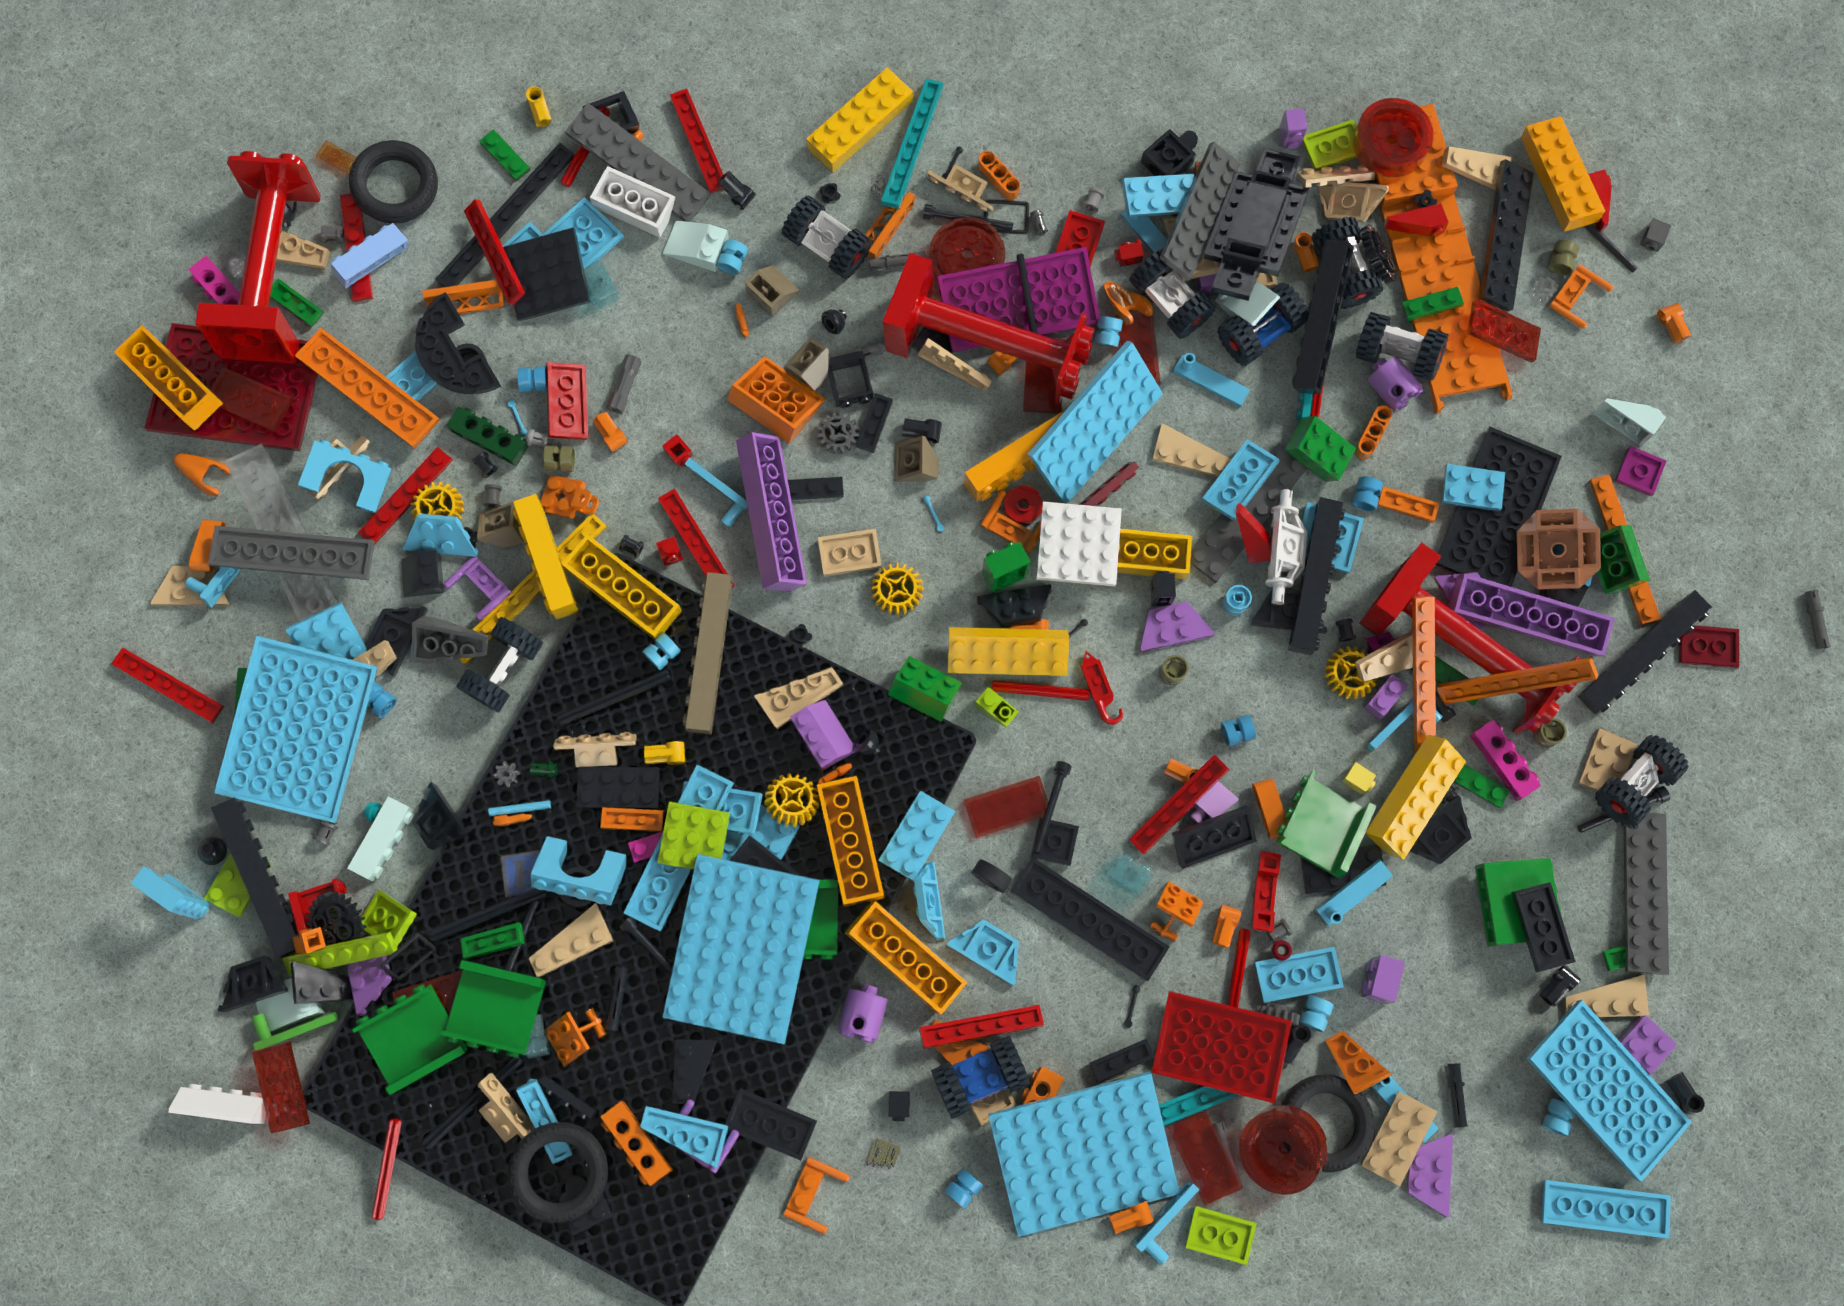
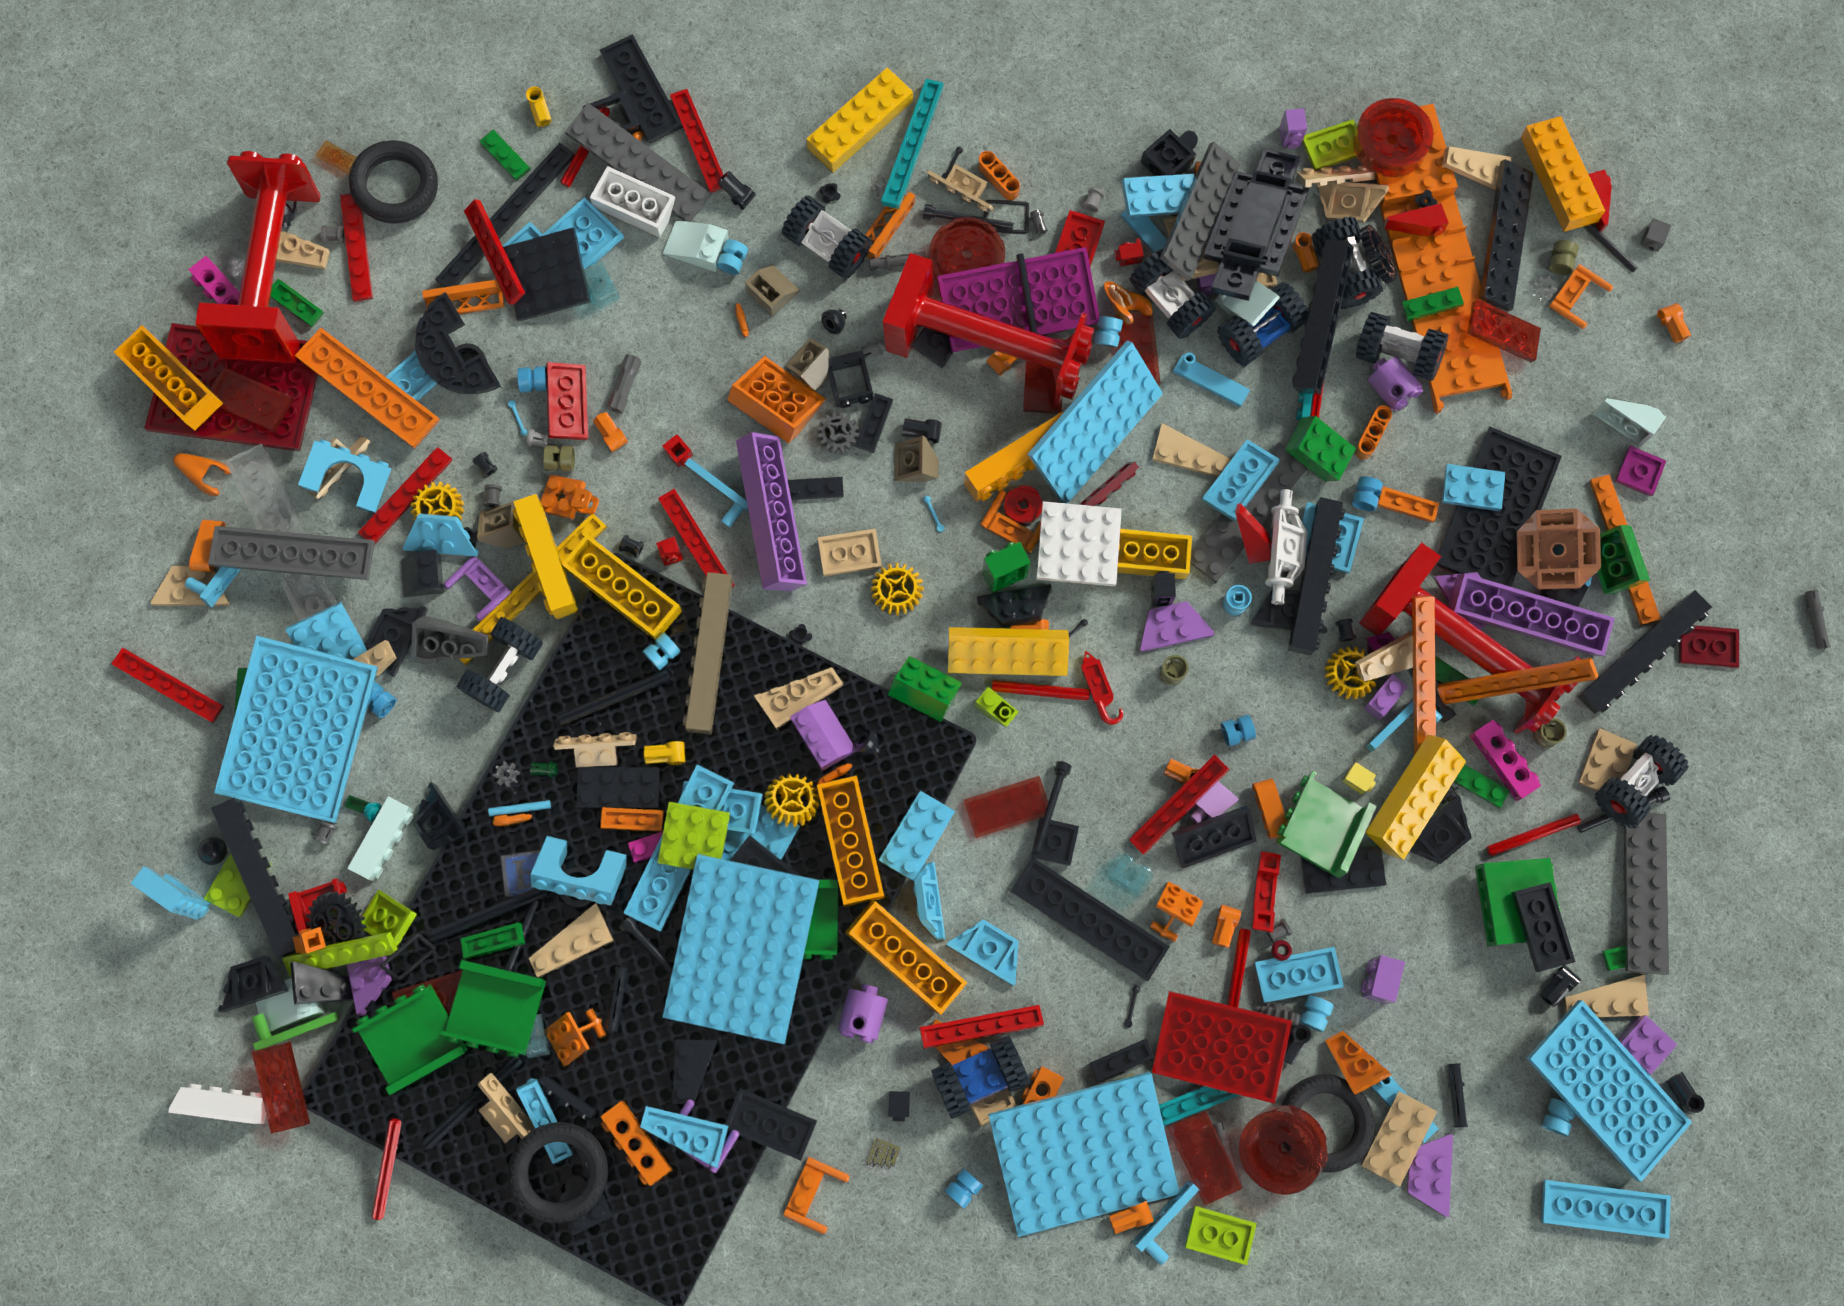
light blue brick [331,223,408,289] -> none
dark green brick [446,406,528,467] -> none
tan wing [917,338,992,392] -> none
black tyre [972,859,1012,893] -> none
medium azure piece [1315,859,1393,926] -> none
none -> dark green piece [344,795,370,814]
none -> black plate [599,34,683,143]
none -> red axle [1486,813,1581,856]

